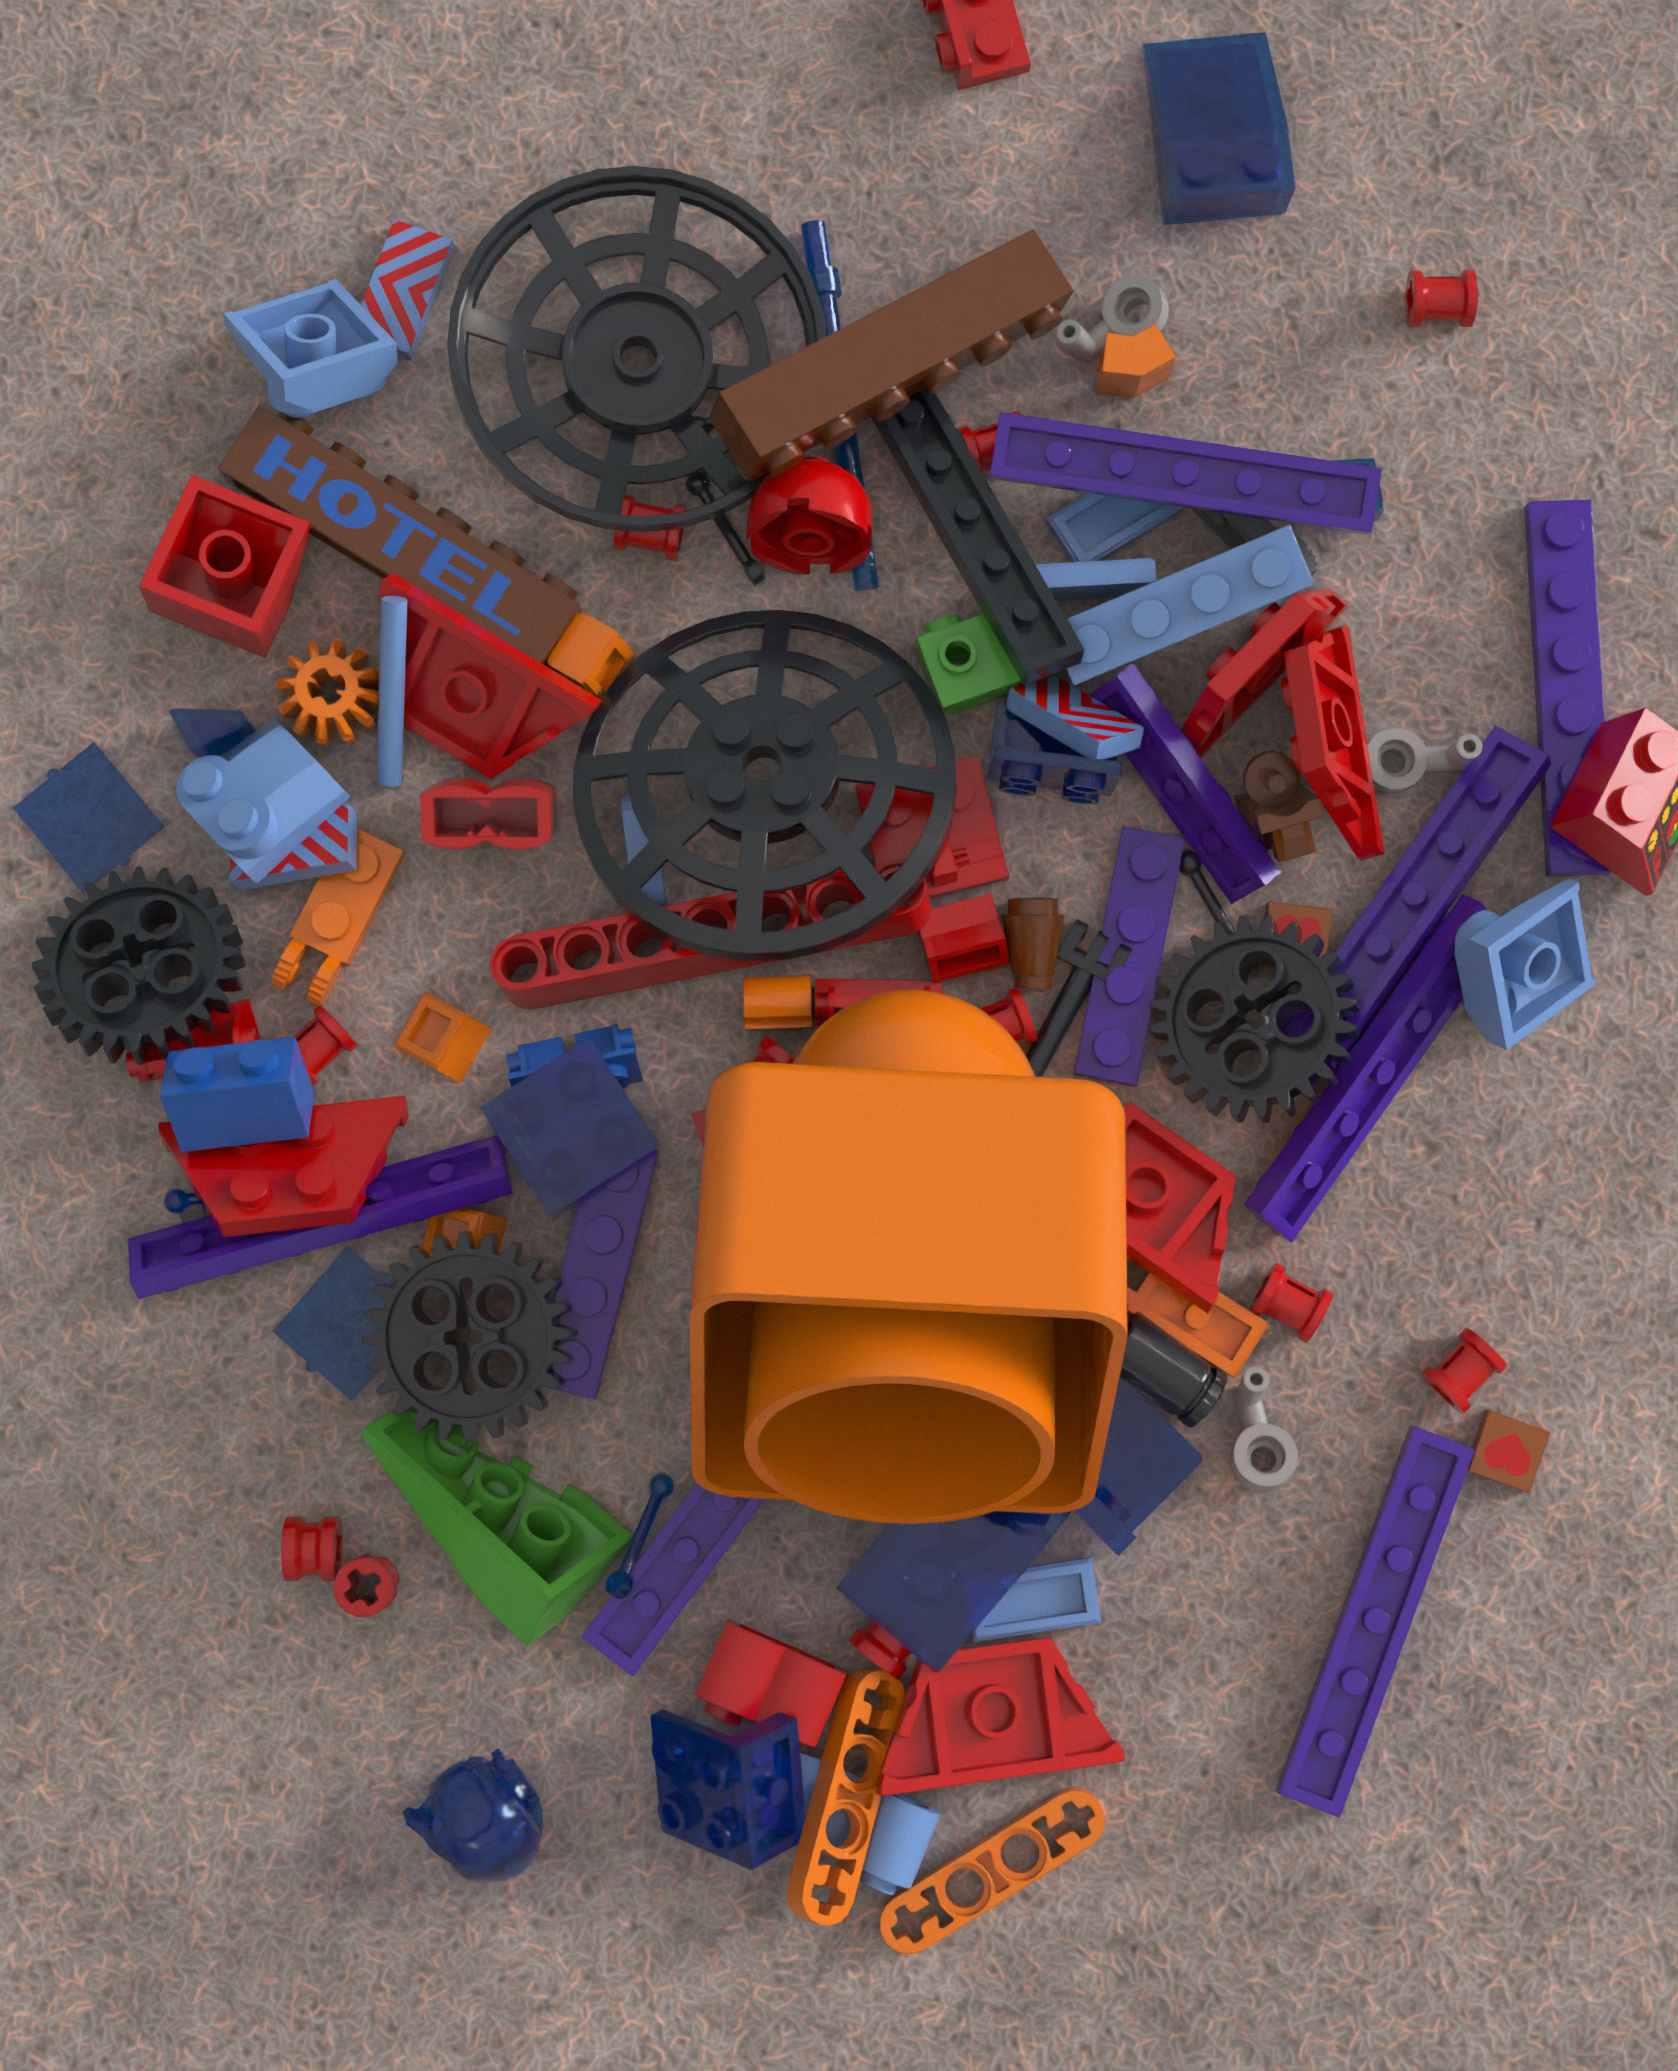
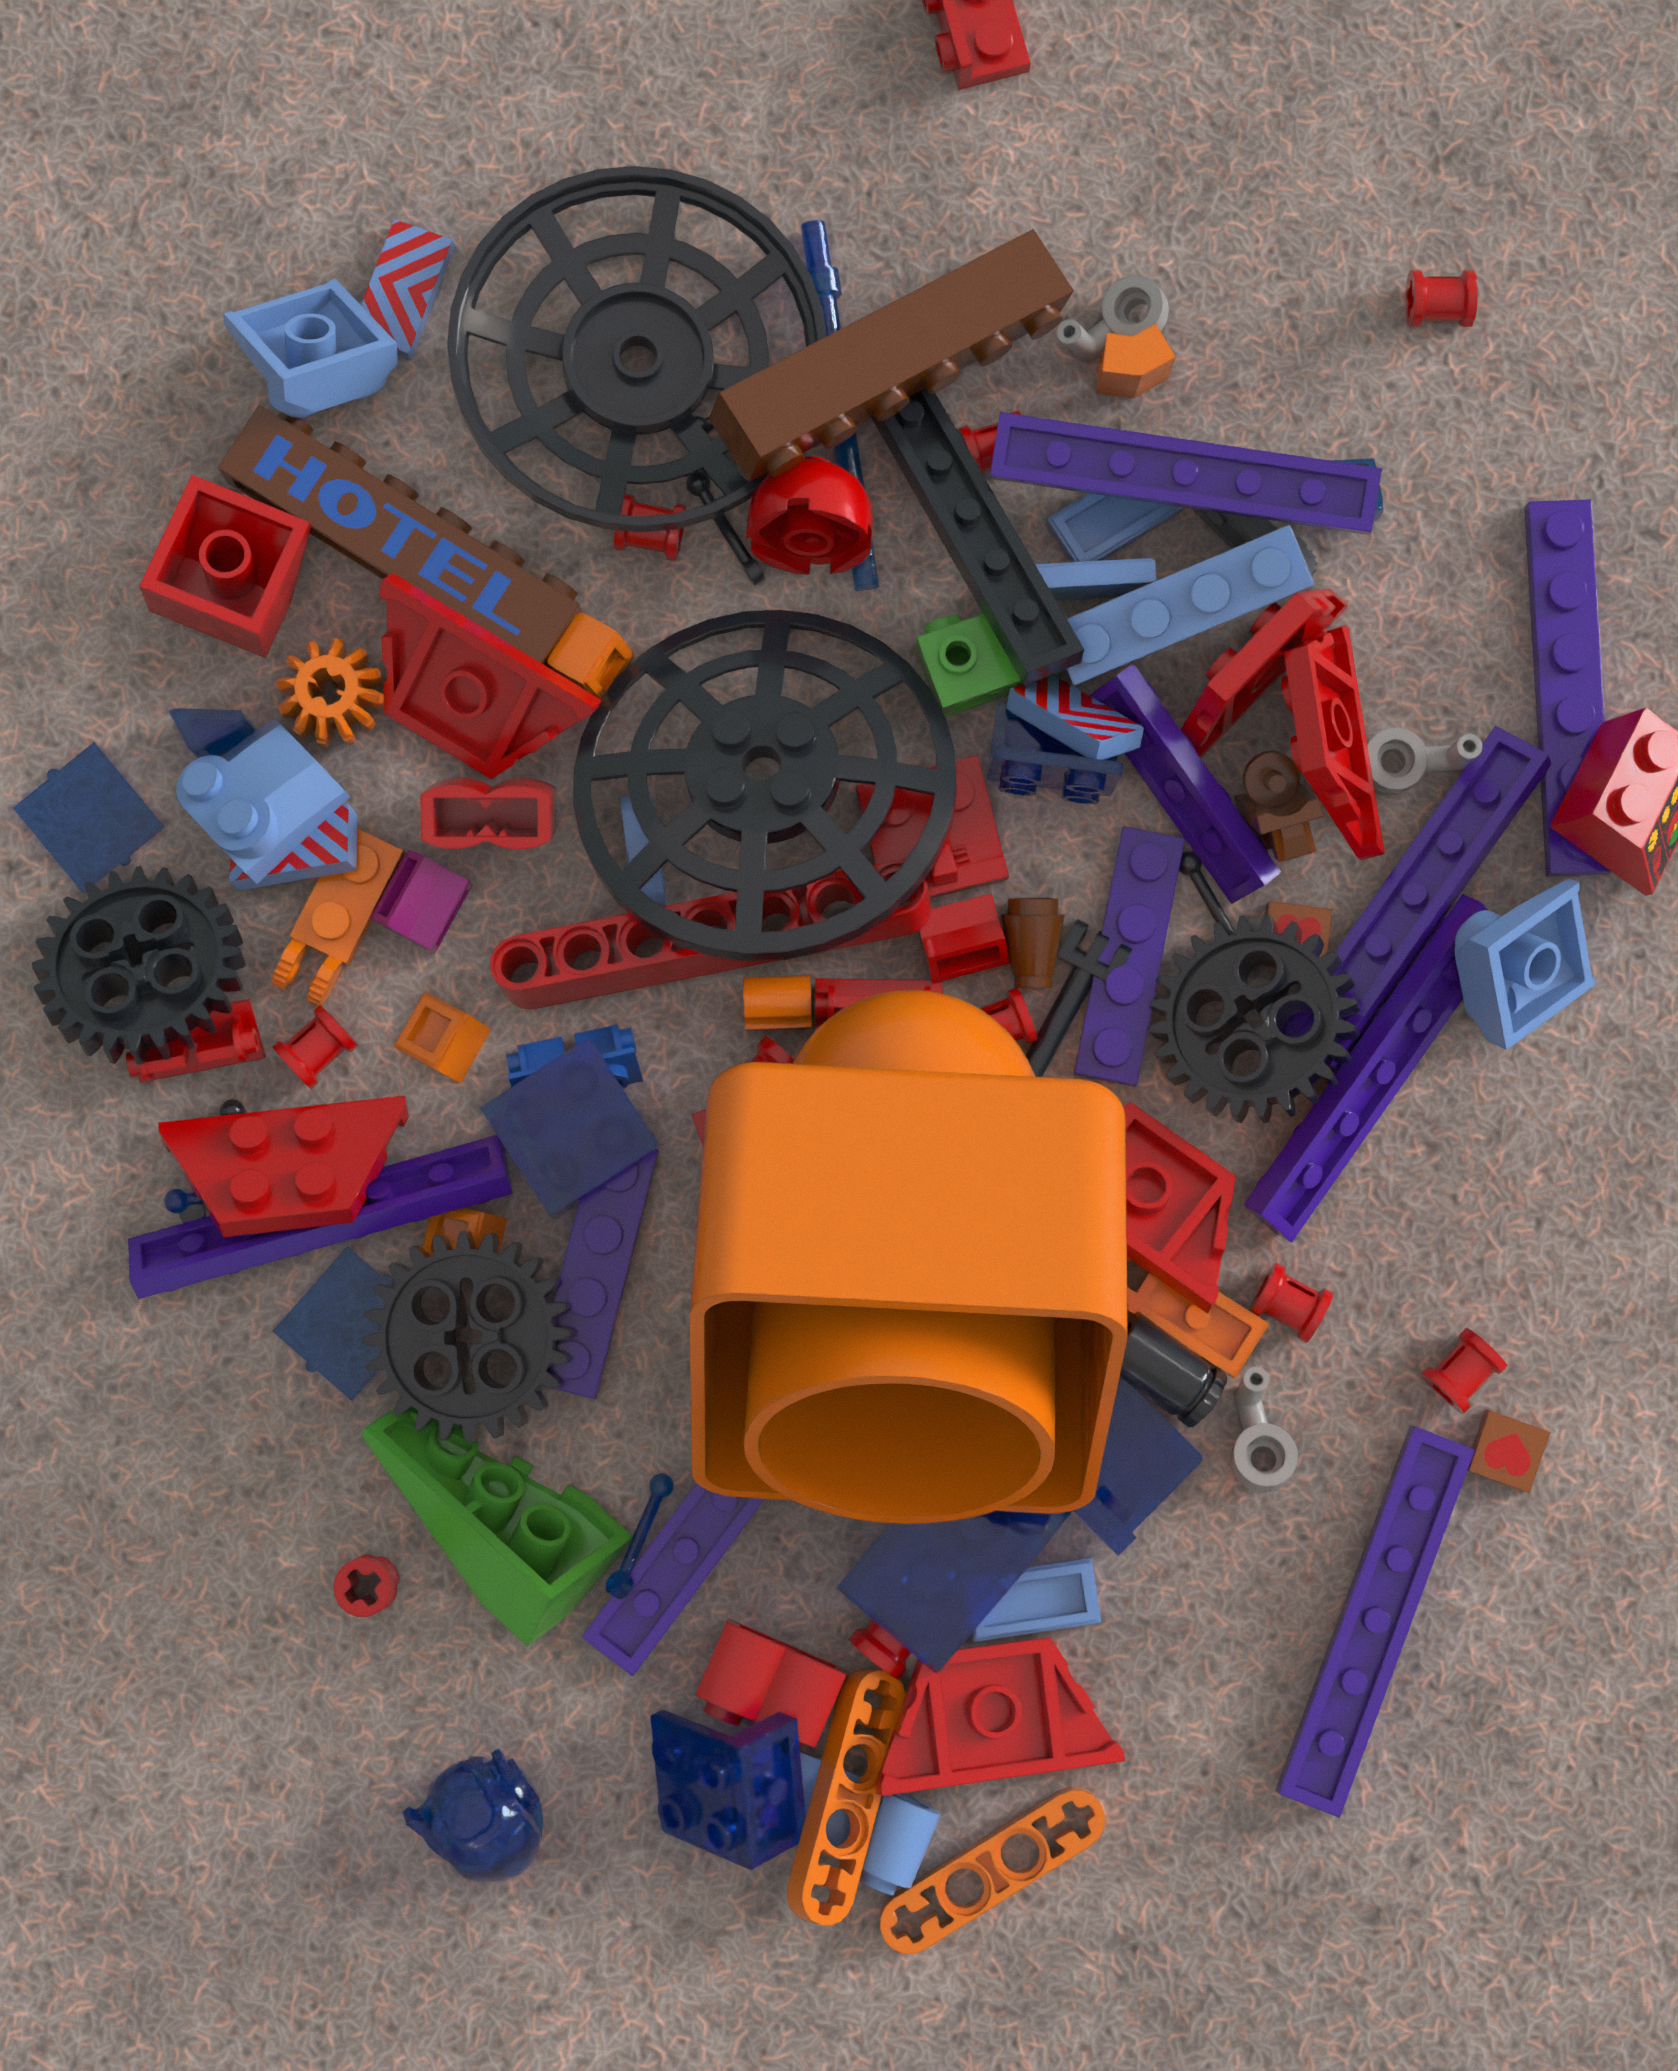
blue brick [160,1037,315,1152] -> none
red wheel [281,1516,343,1581] -> none
medium blue bar [377,596,407,787] -> none
clear blue slope [1142,32,1296,225] -> none
none -> magenta piece [370,849,473,954]

